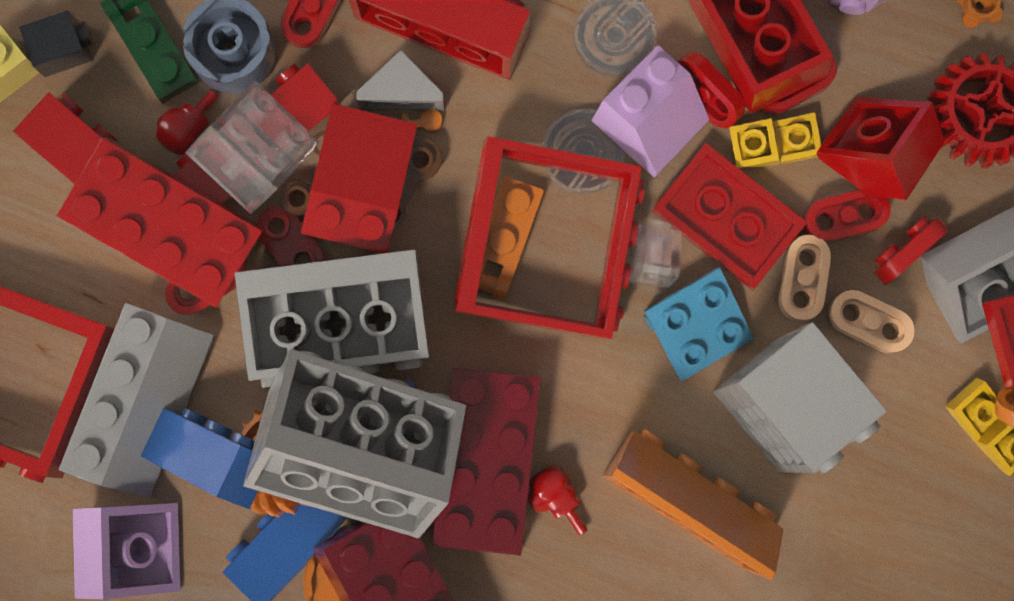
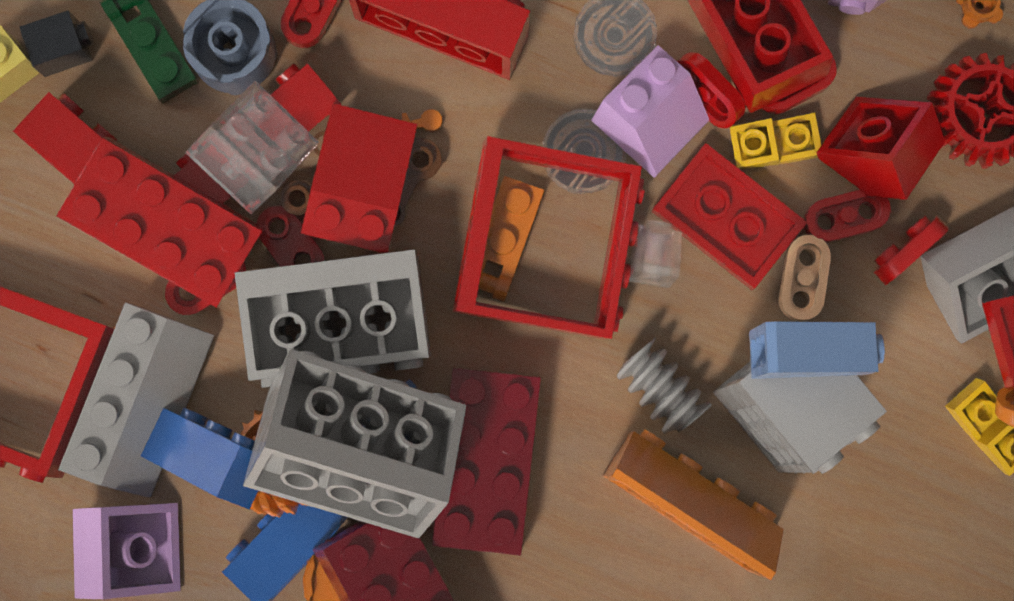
red piece [156,90,218,155] -> none
light grey slope [356,50,445,111] -> none
red piece [527,465,588,536] -> none
dark azure hinge [643,267,754,382] -> none
light nougat plate [828,290,915,353] -> none
none -> light grey piece [617,337,712,434]
none -> medium blue slope [749,321,885,379]

